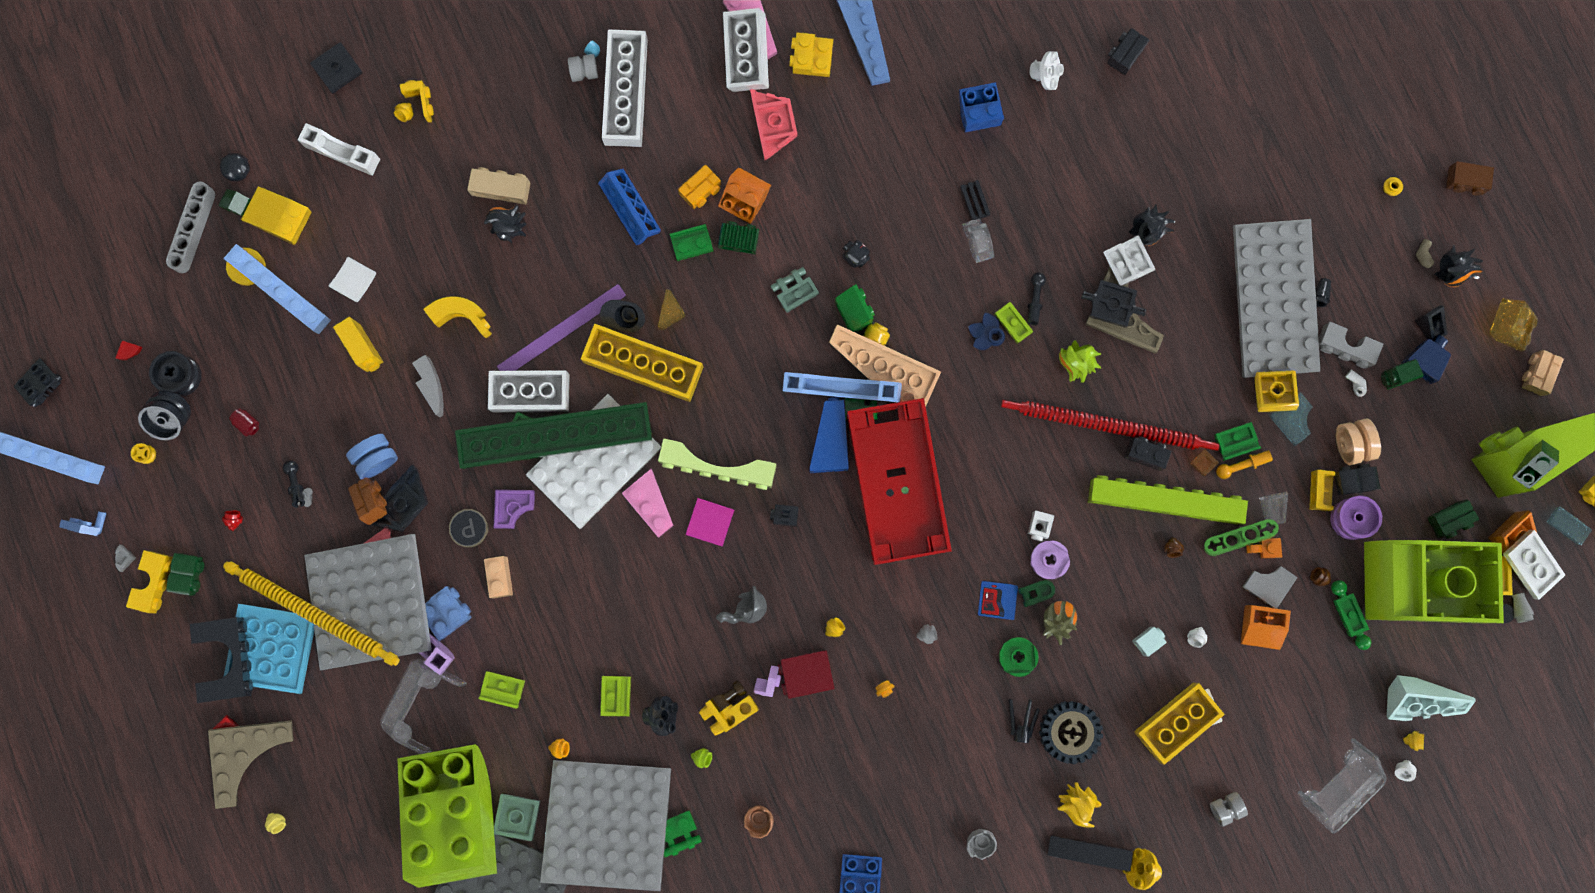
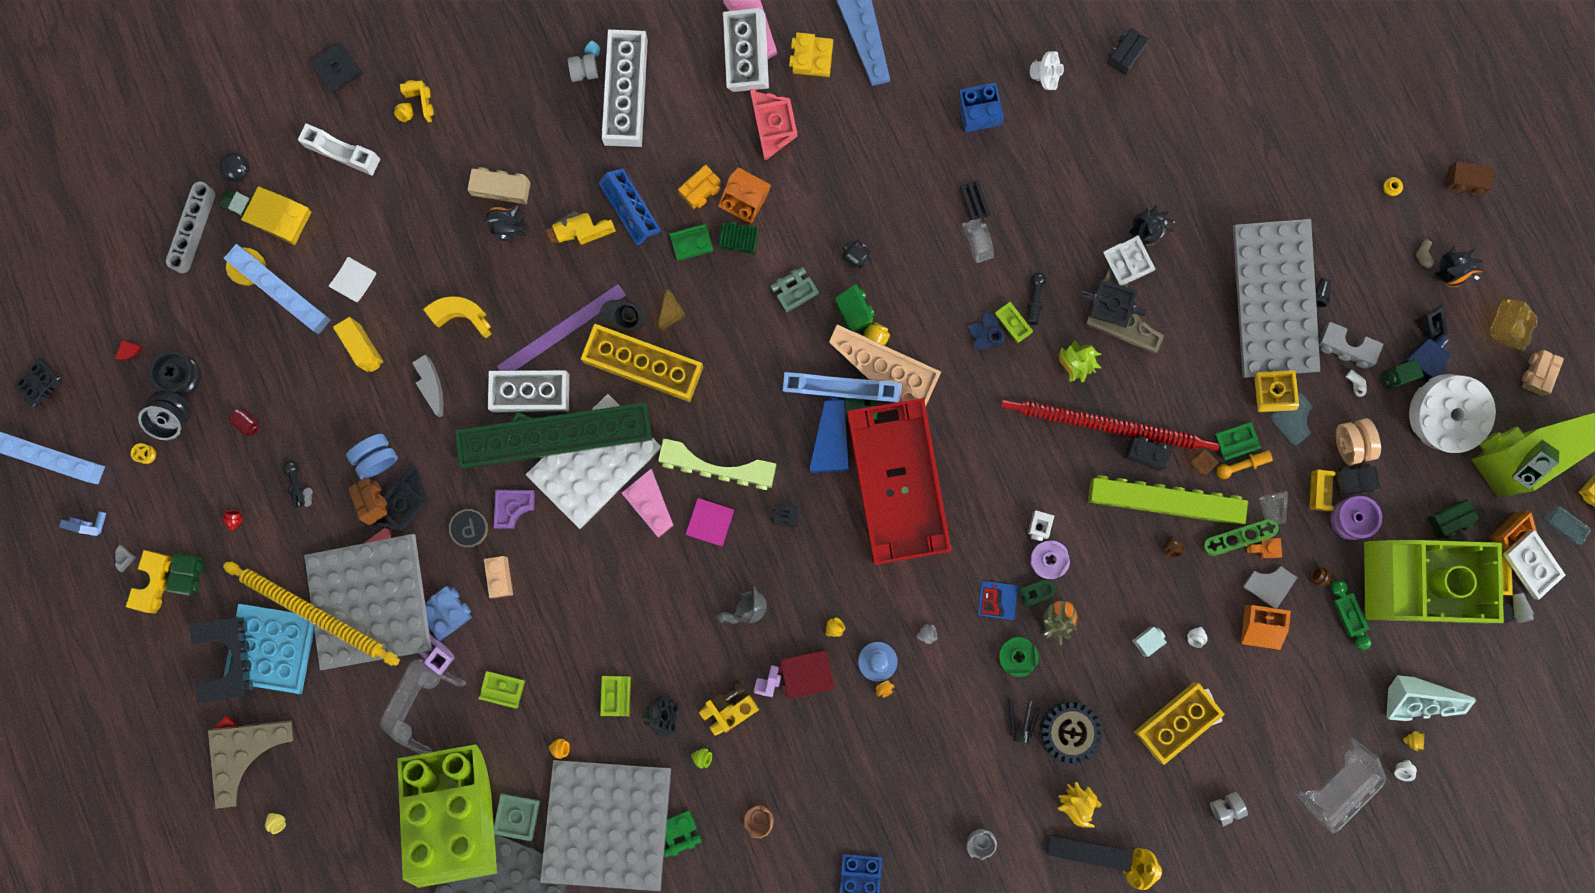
none -> yellow plate [546,212,616,245]
none -> medium blue plate [858,642,897,681]
none -> white brick [1409,374,1496,453]

